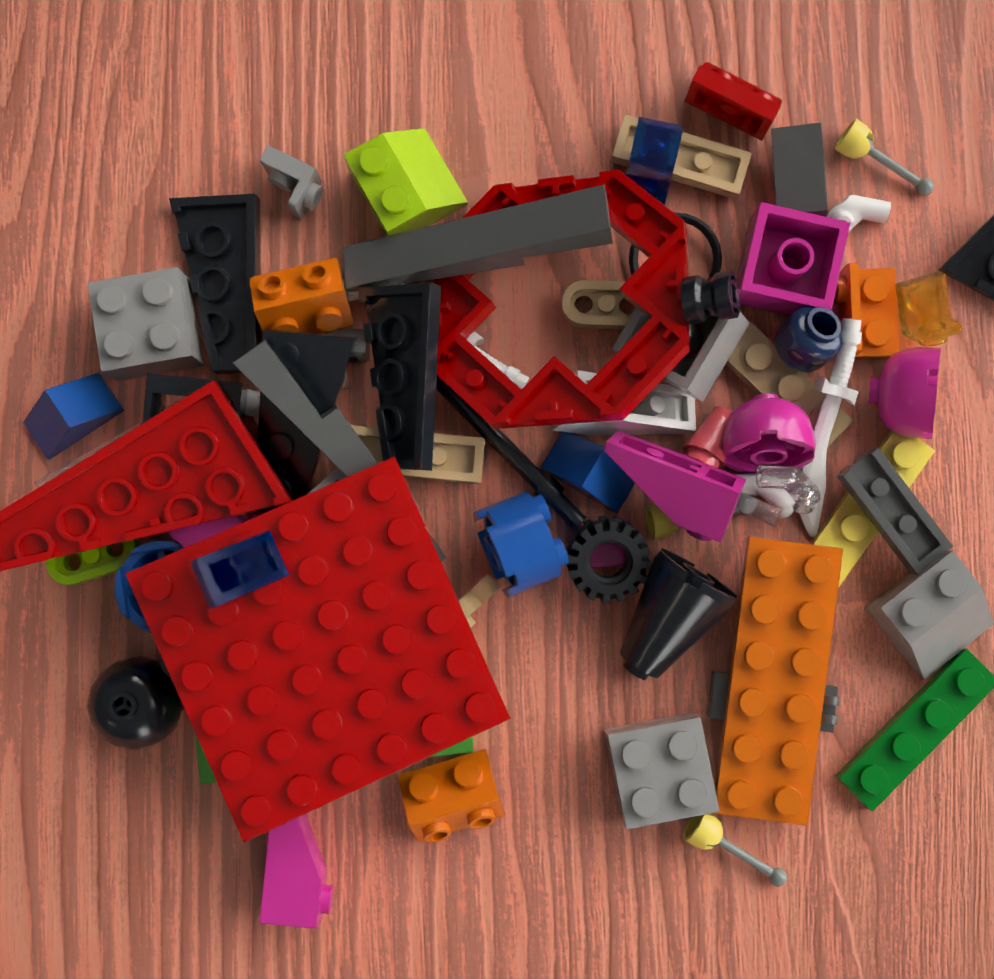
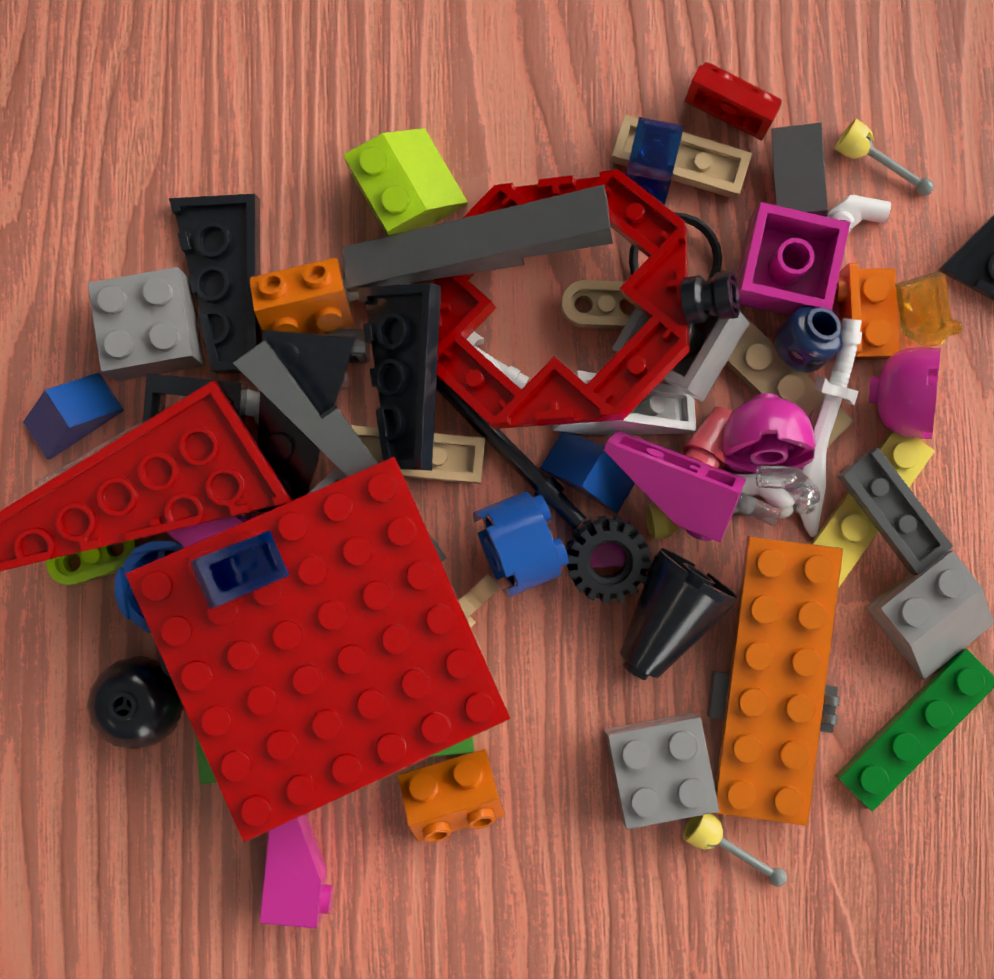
light grey bracket [259,145,323,219] -> none

